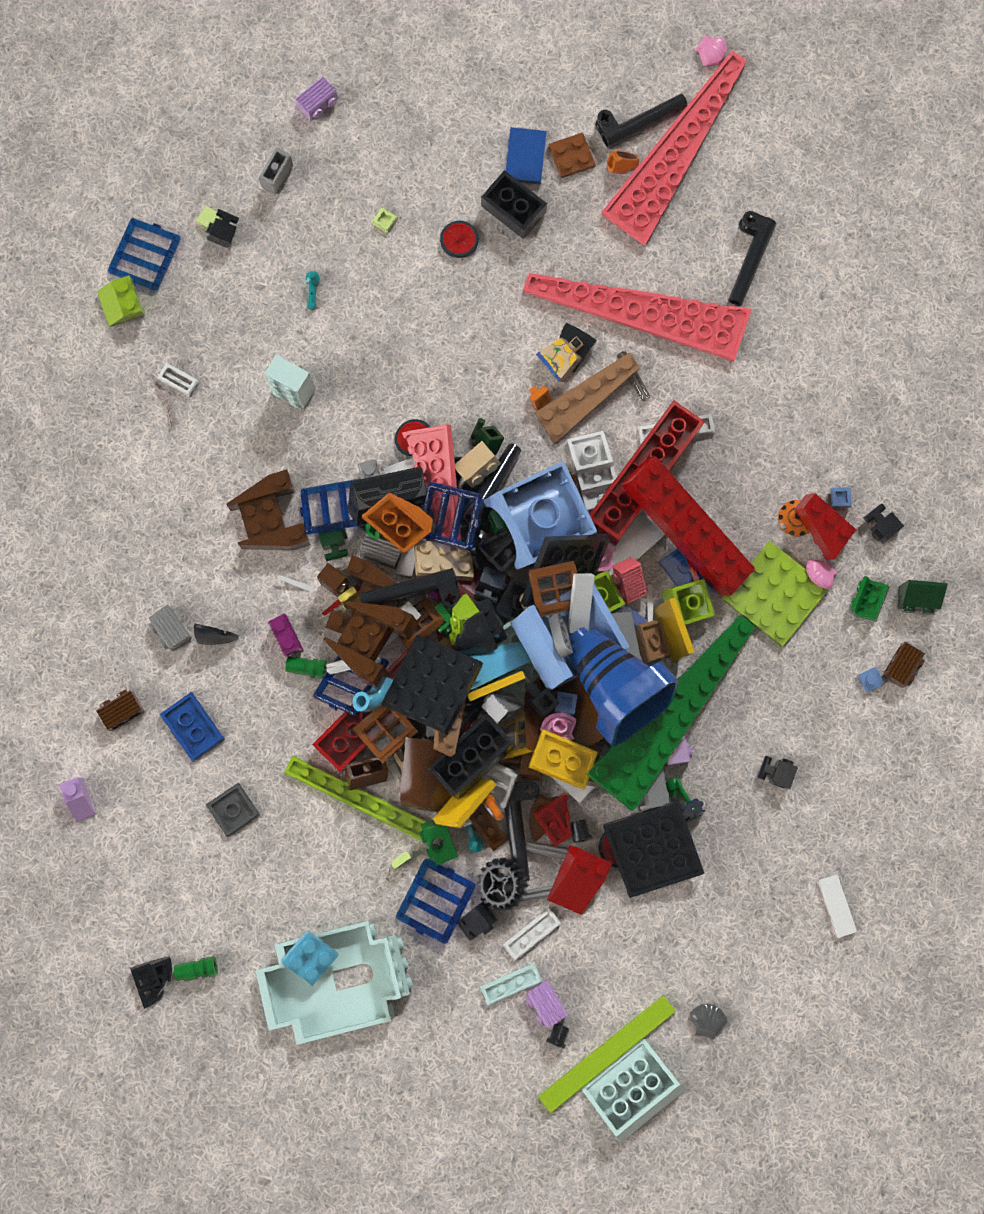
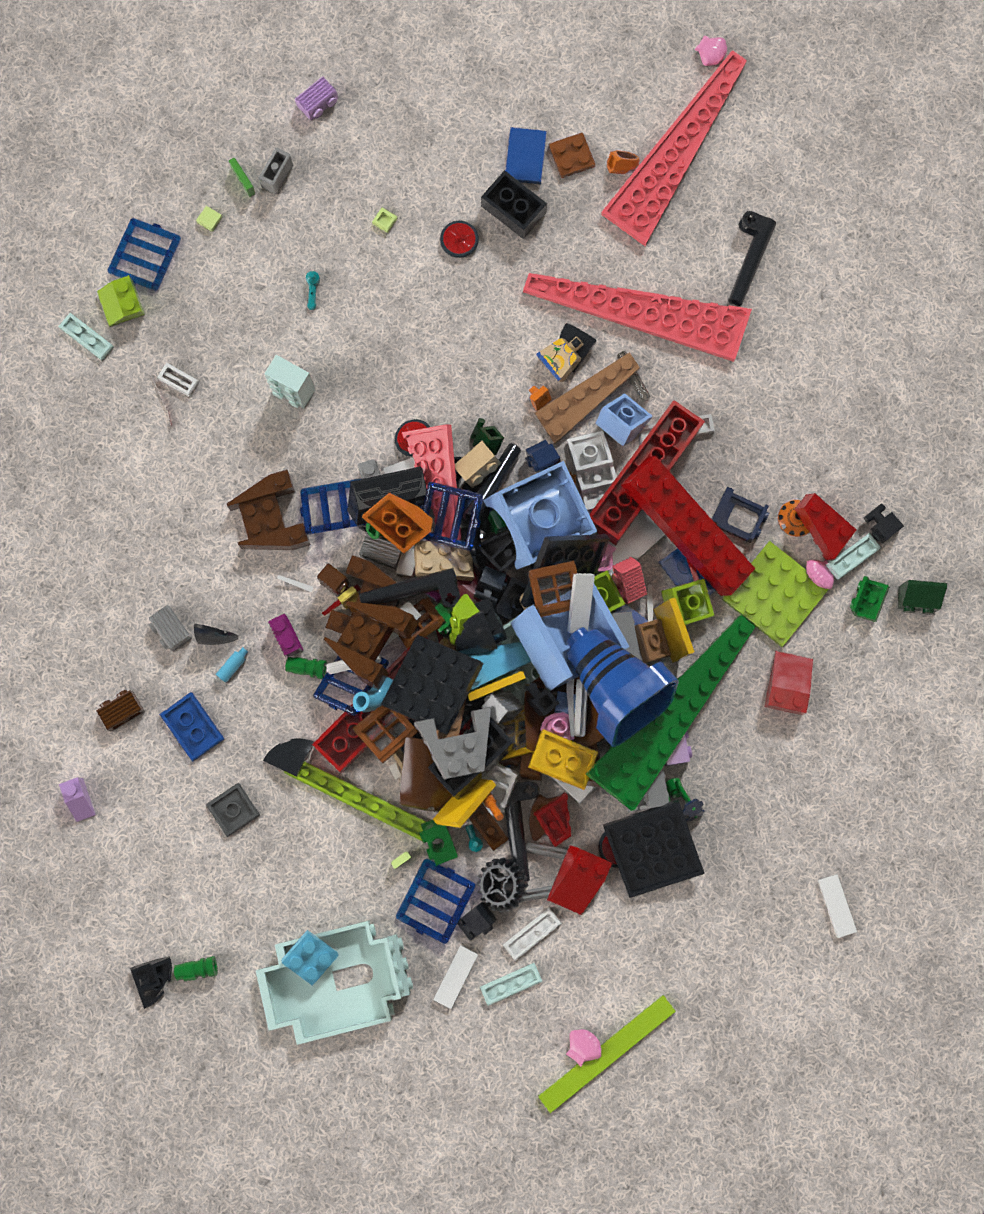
black brick [206,208,239,248] -> none
dark green brick [317,523,349,562] -> none
reddish brown brick [345,757,389,791] -> none
lavender brick [526,979,568,1028] -> none
black bush [546,1023,569,1049] -> none
light grey beam [548,613,573,658] -> none
black bush [571,819,592,843] -> none
light aqua slope [581,1038,684,1143] -> none
black axle [595,93,688,148] -> none
dark grey animal [690,1004,728,1039] -> none
black brick [757,755,798,790] -> none
medium blue plate [830,488,852,508] -> none
medium blue plate [857,667,884,692] -> none
reddish brown brick [882,642,925,688] -> none
none -> light aqua tile [58,313,114,361]
none -> medium azure cylinder [215,647,248,683]
none -> bright green tile [229,158,255,197]
none -> black brick [263,738,314,777]
none -> light grey wing [414,708,491,779]
none -> white tile [433,945,478,1009]
none -> dark blue brick [525,440,561,473]
none -> bright pink animal [566,1029,601,1067]
none -> white sticker [567,679,574,737]
none -> white axle [574,679,588,737]
none -> light blue slope [595,393,653,446]
none -> dark blue window [712,487,769,543]
none -> red slope [764,651,813,715]
none -> light aqua tile [826,533,881,580]

